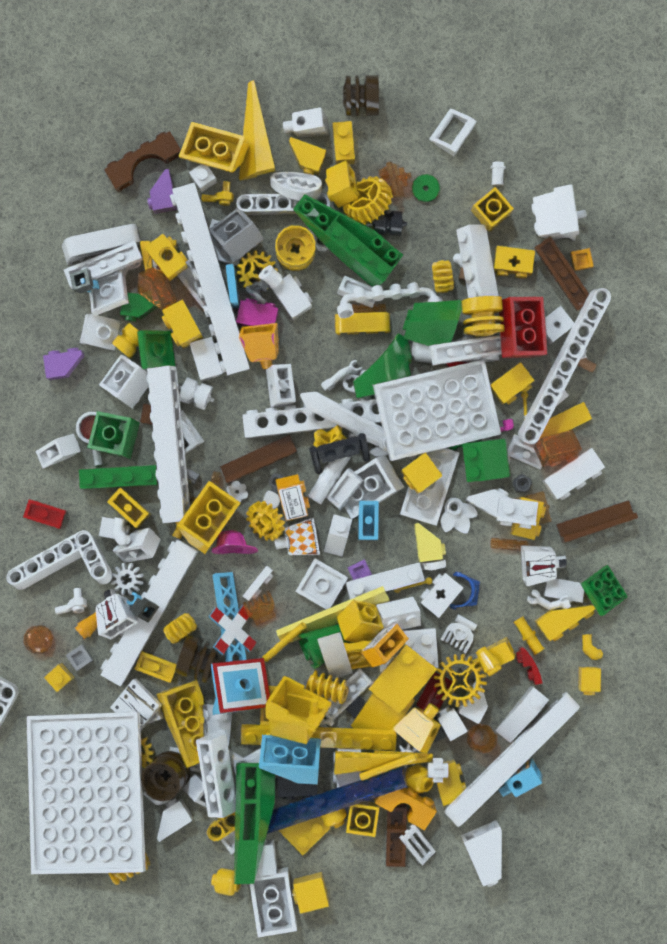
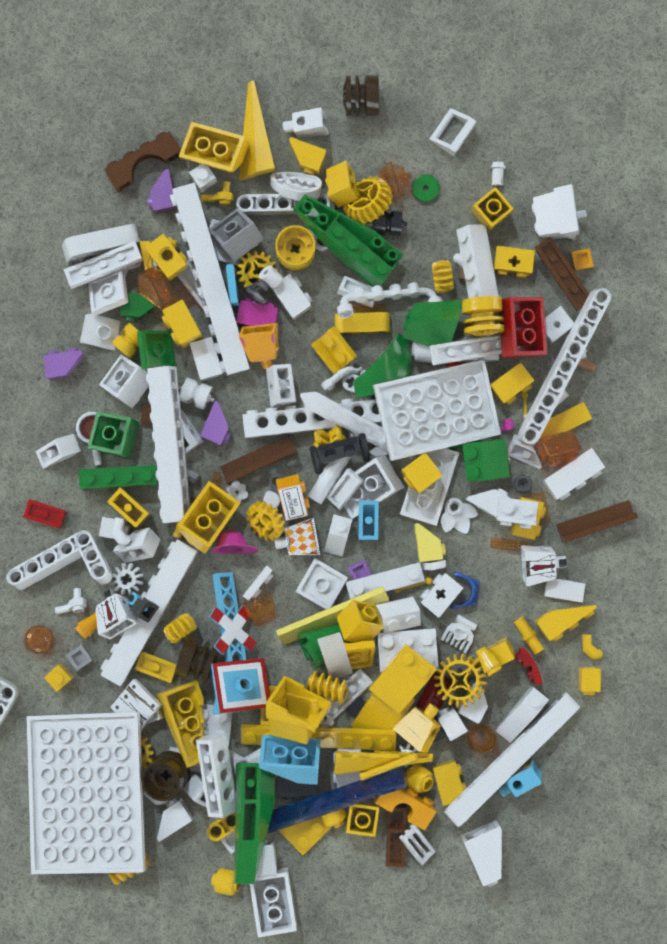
pearl dark grey piece [70,268,100,294] -> none
yellow bar [262,622,307,662] -> none
yellow head [292,872,329,914] -> none
yellow brick [332,121,355,165] -> none
light orange brick [361,624,409,667] -> none
white gear [428,758,448,782] -> none
white arm [527,590,572,610] -> none
green tile [580,564,628,616] -> none
none -> medium lavender slope [200,401,231,446]
none -> yellow bracket [311,326,357,374]

